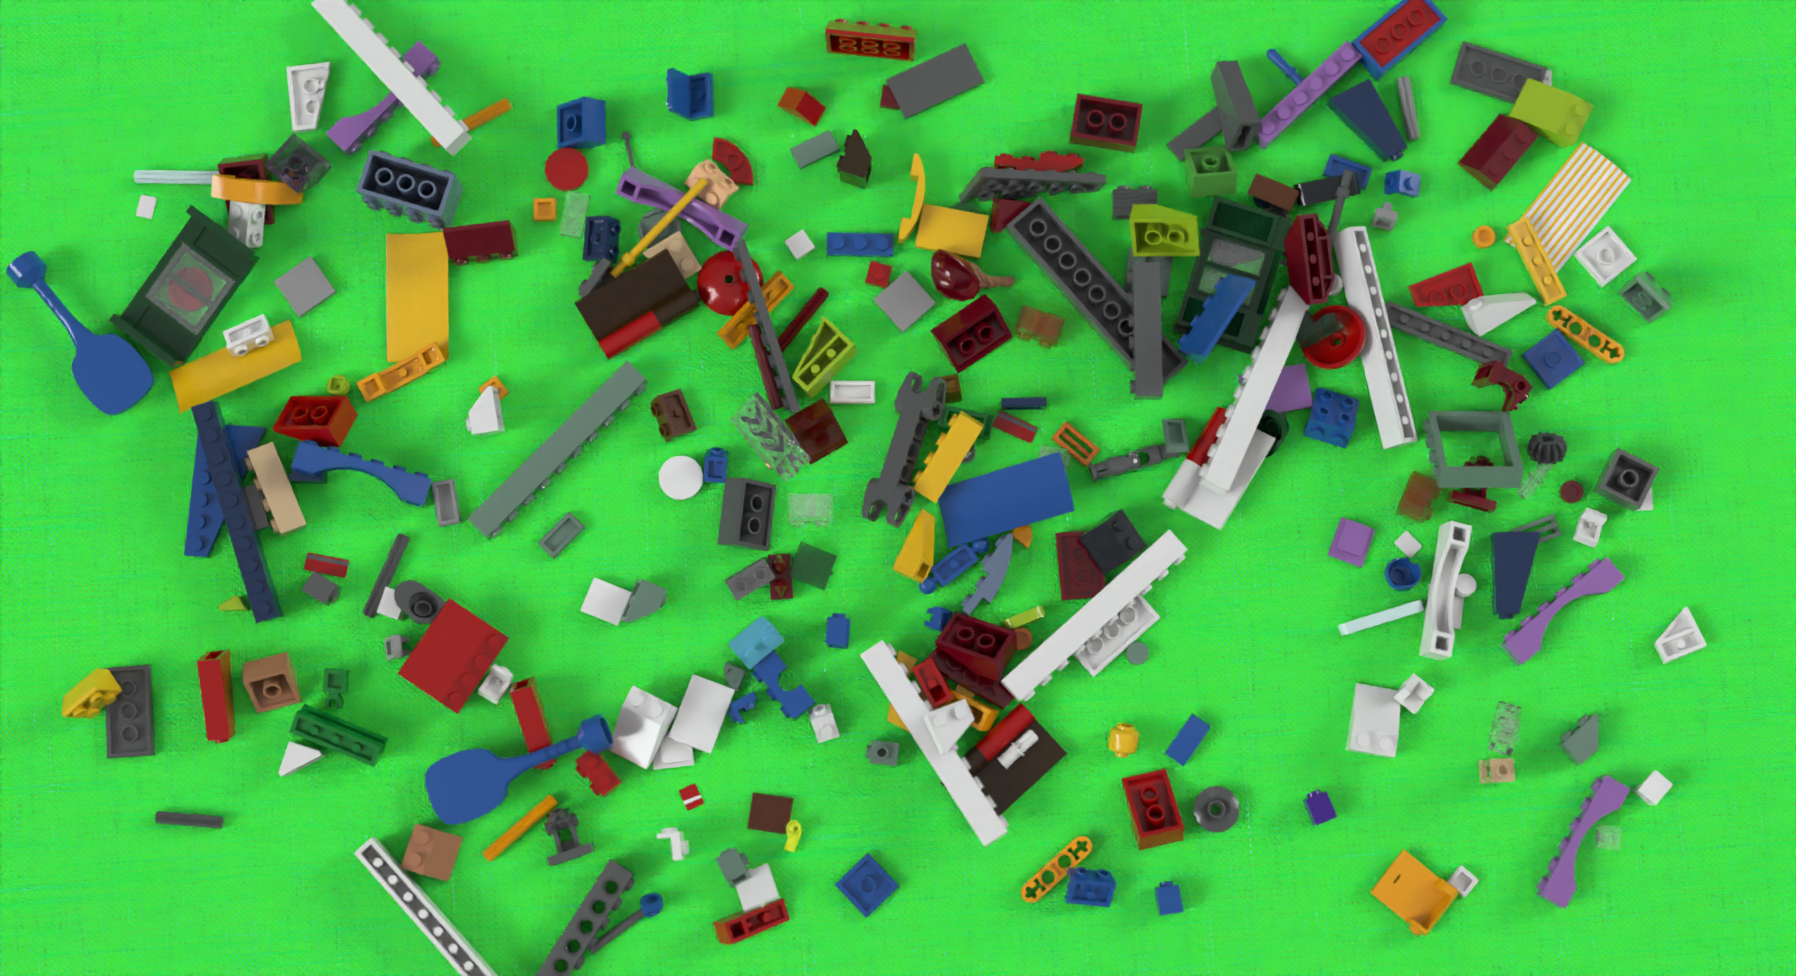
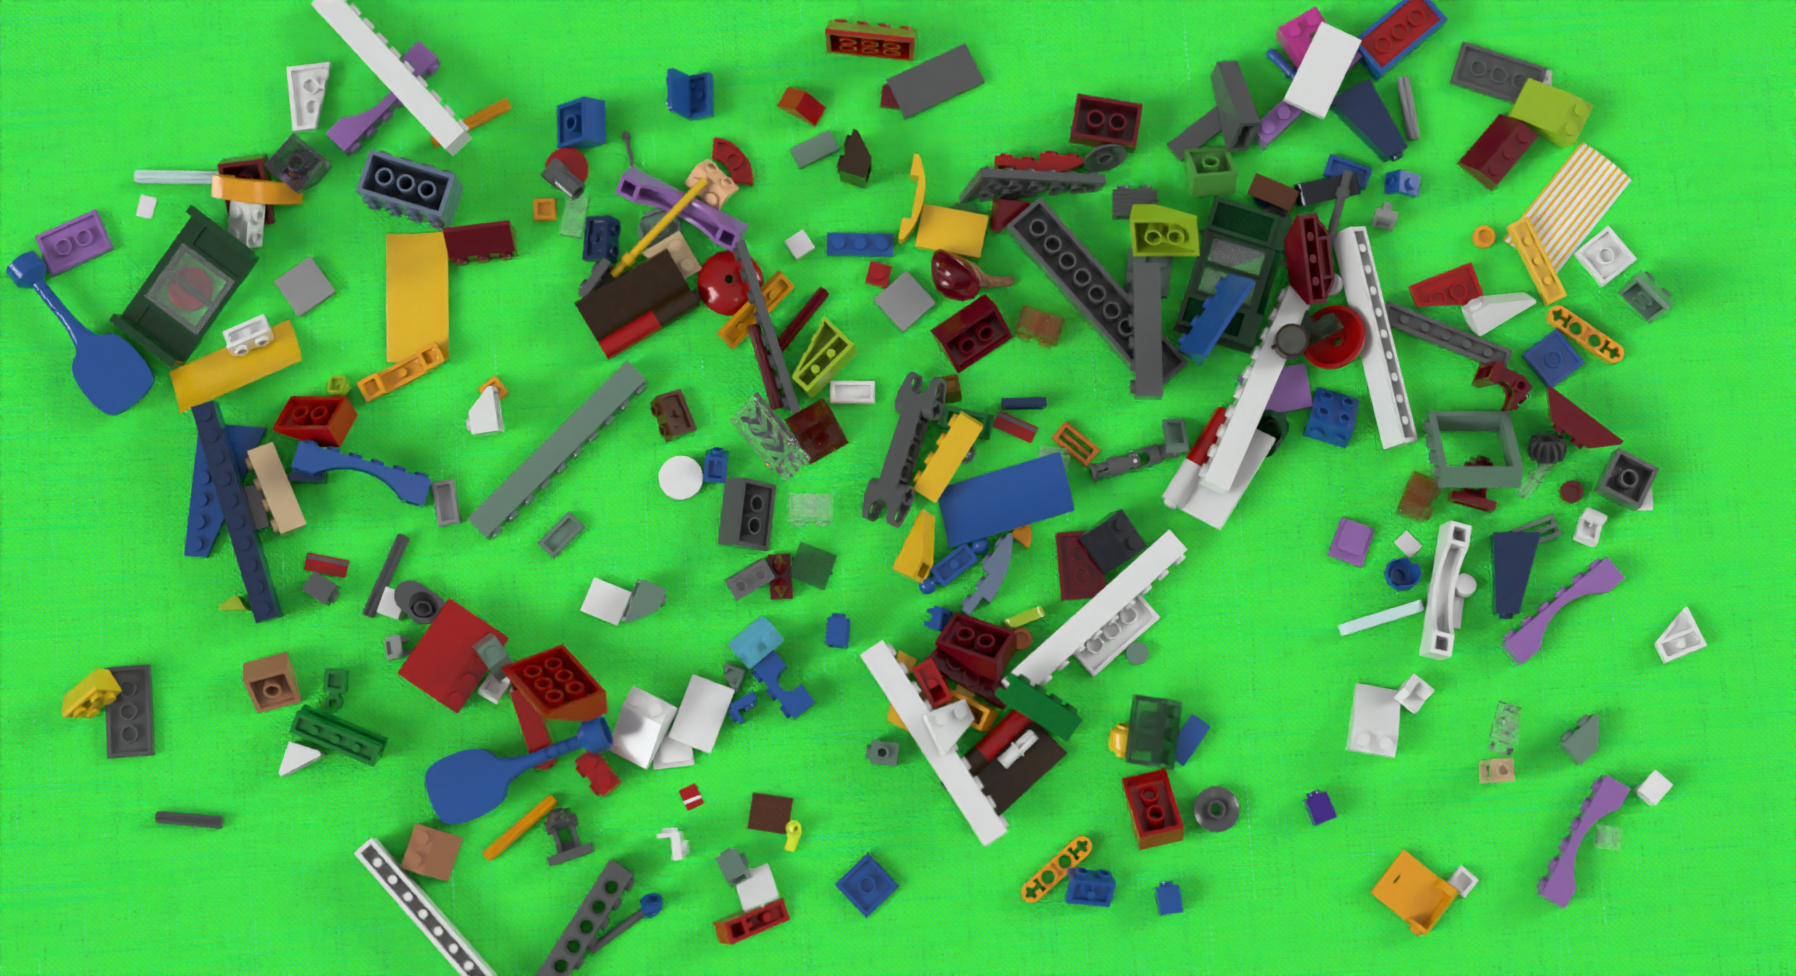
red slope [197,649,235,743] -> none
white bracket [808,704,840,743] -> none
none -> medium lavender tile [34,209,115,277]
none -> sand green slope [472,633,513,683]
none -> red slope [502,644,608,721]
none -> dark grey piece [540,158,586,200]
none -> green brick [995,672,1083,742]
none -> dark grey dish [1083,144,1127,172]
none -> clear green slope [1124,694,1182,770]
none -> piece [1271,323,1311,360]
none -> dark pink brick [1275,6,1327,71]
none -> white tile [1283,22,1362,119]
none -> dark red wedge [1545,386,1623,449]

